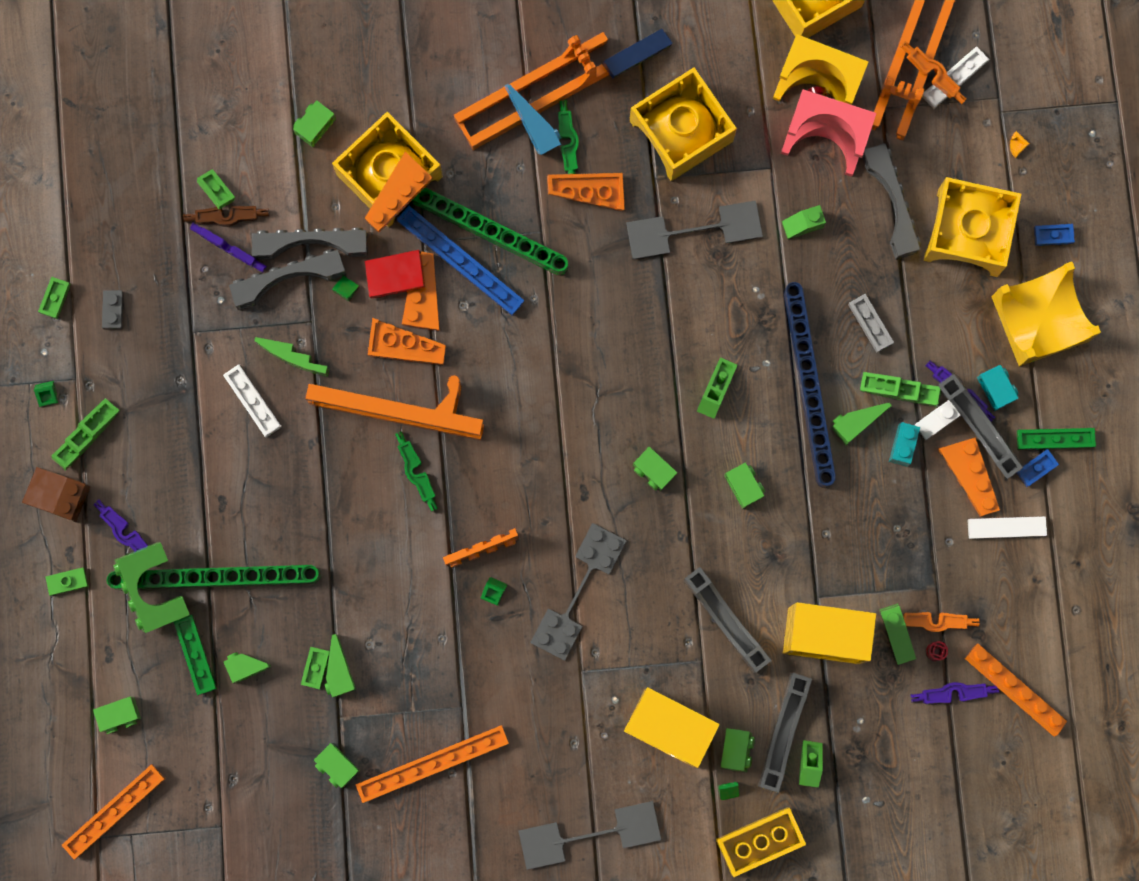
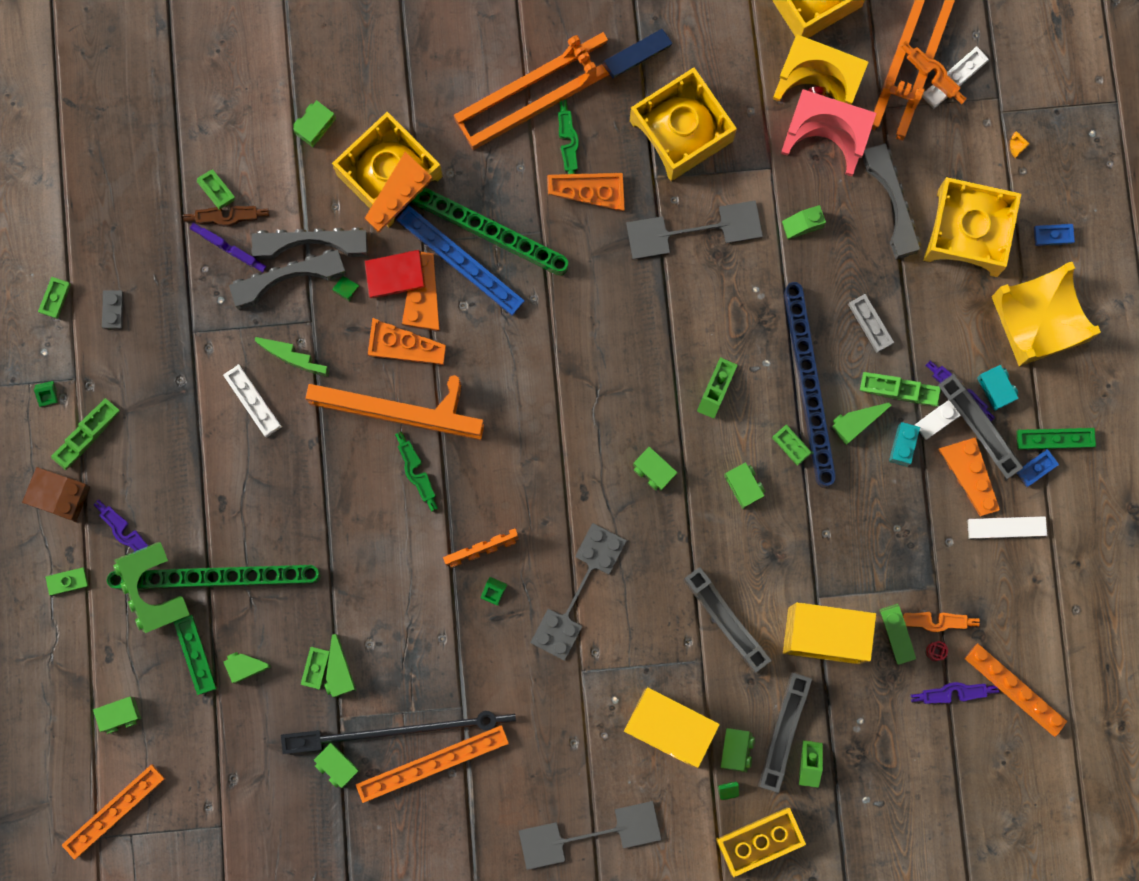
dark azure slope [504,84,561,155] -> none
none -> black bar [281,711,516,754]
none -> bright green plate [772,424,812,466]

